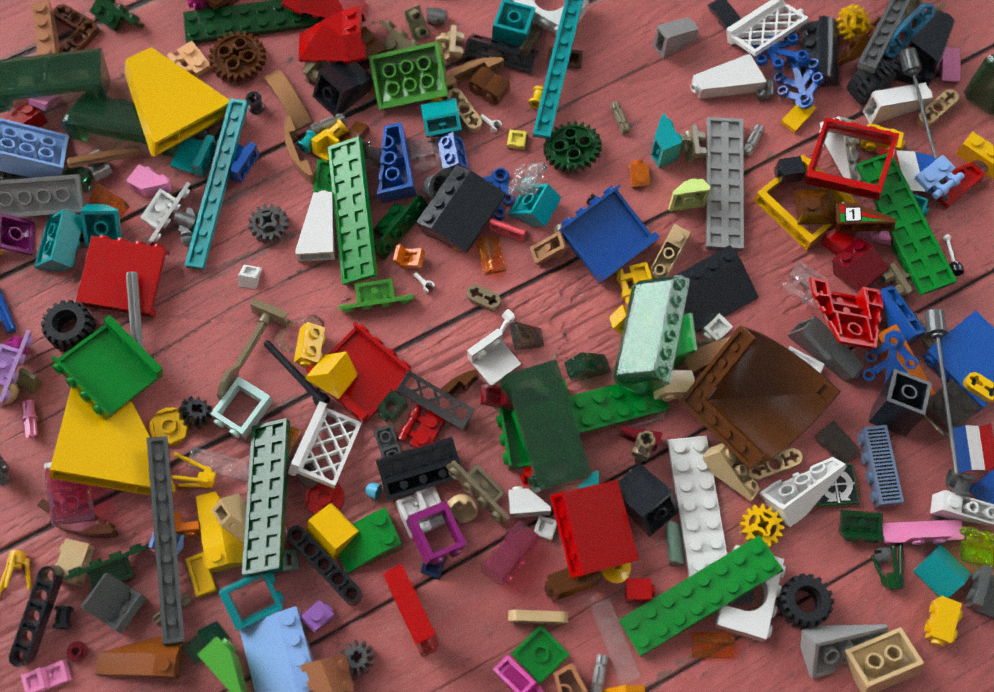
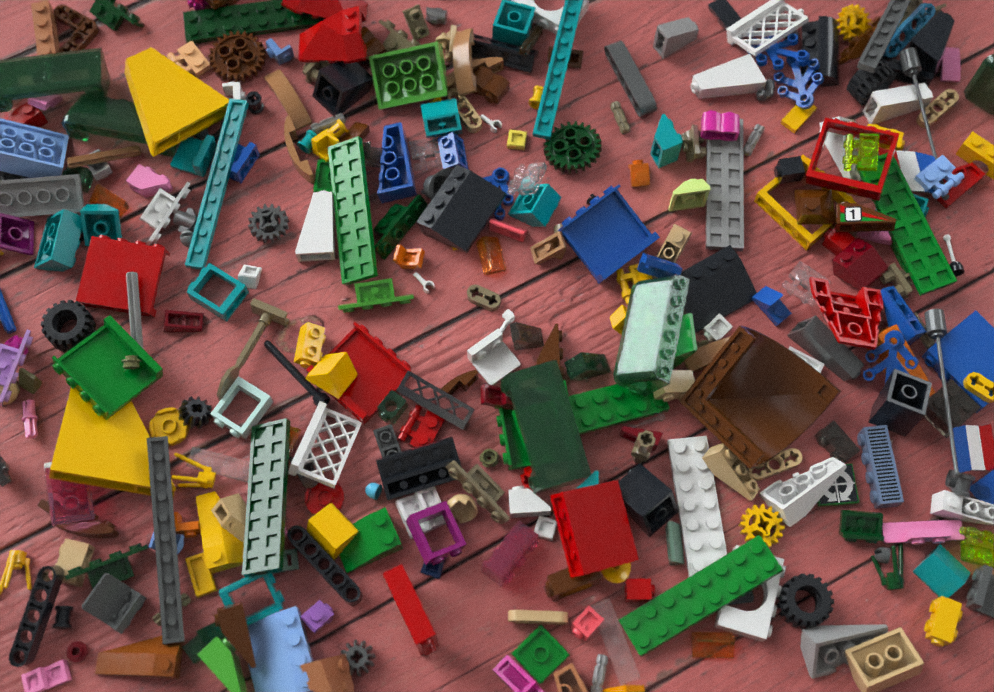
none -> olive plate [121,355,142,369]
none -> dark red slope [163,310,204,333]
none -> teal window [187,263,249,322]
none -> reddish brown slope [214,602,256,668]
none -> white bracket [222,82,246,100]
none -> medium blue bracket [265,38,294,65]
none -> medium nougat slope [453,28,476,96]
none -> olive plate [479,449,499,468]
none -> reddish brown slope [536,324,564,385]
none -> coral bracket [570,605,604,642]
none -> dark grey beam [604,40,657,117]
none -> blue bracket [637,253,683,280]
none -> dark pink brick [701,110,739,141]
none -> blue slope [751,286,792,326]
none -> clear neon green plate [842,133,879,171]

